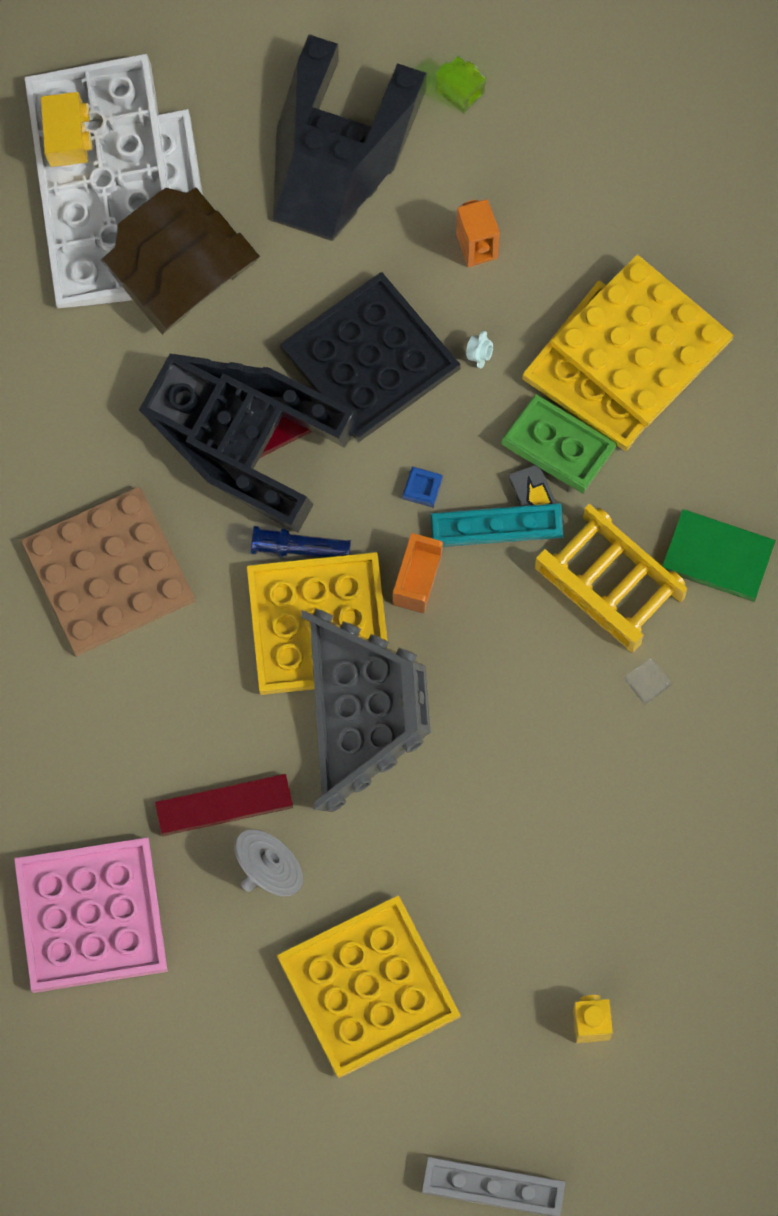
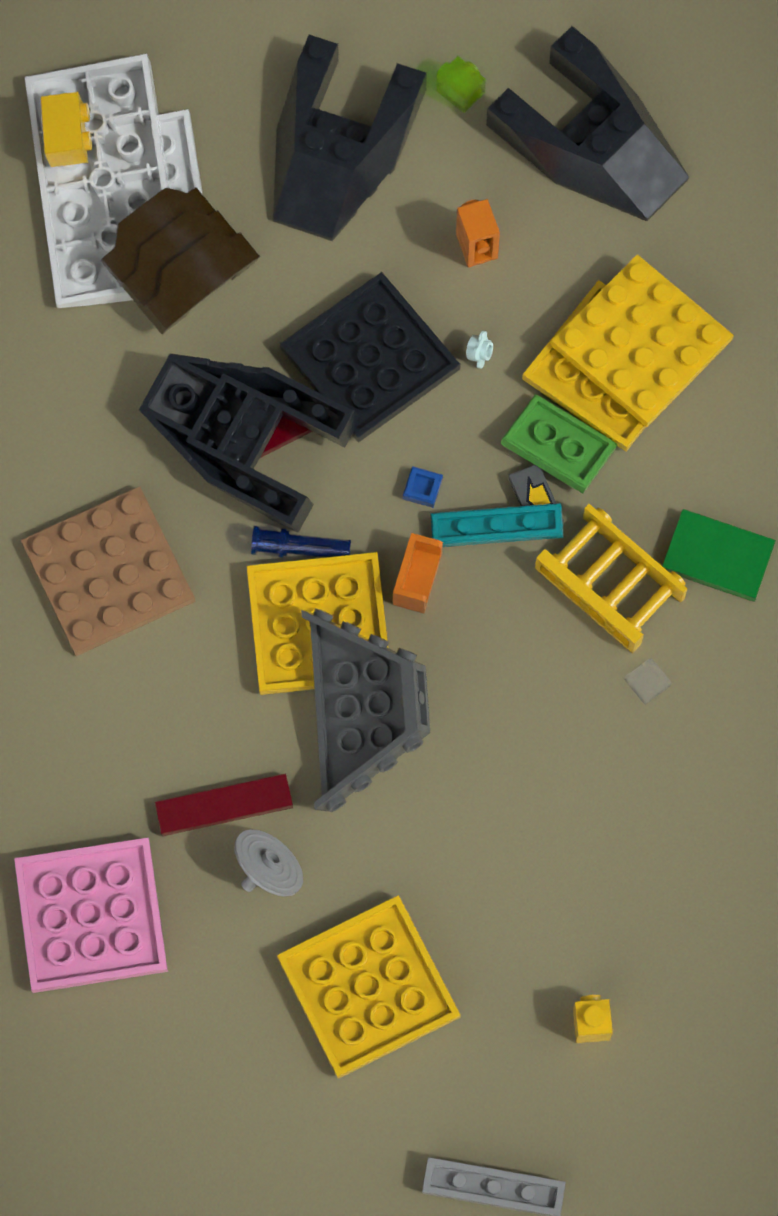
none -> black wedge [486,26,689,221]

